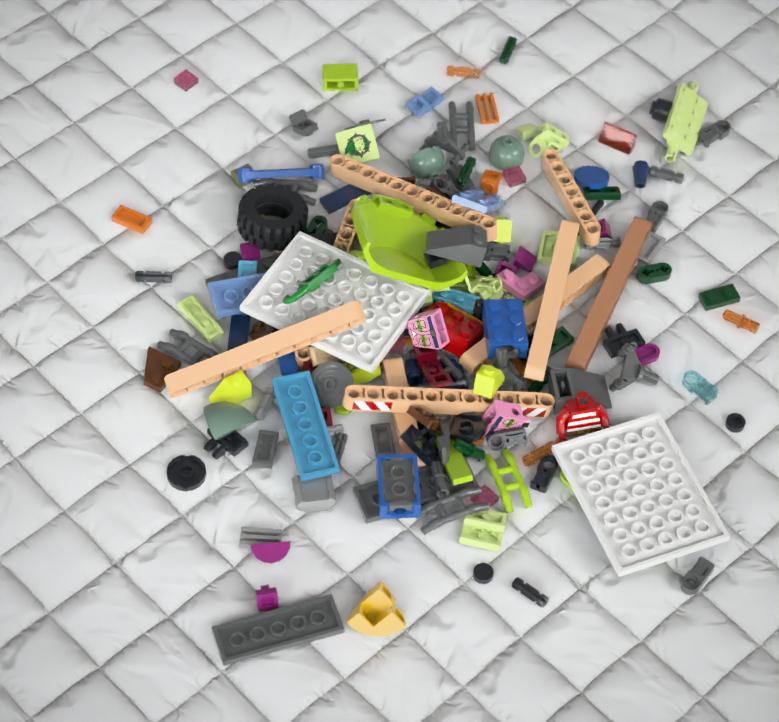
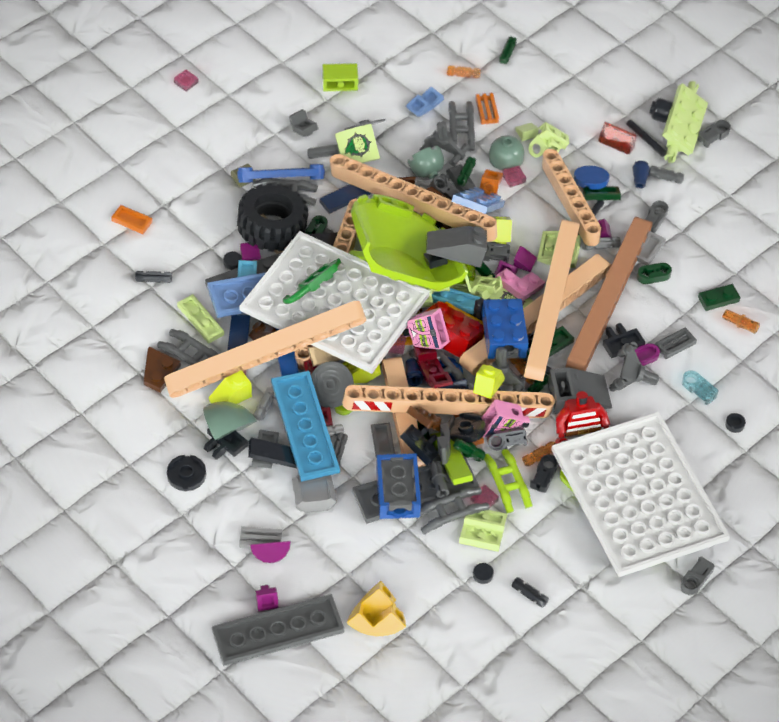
none -> black tile [248,437,297,469]
none -> black bar [626,119,667,157]
none -> dark grey tile [655,327,697,359]

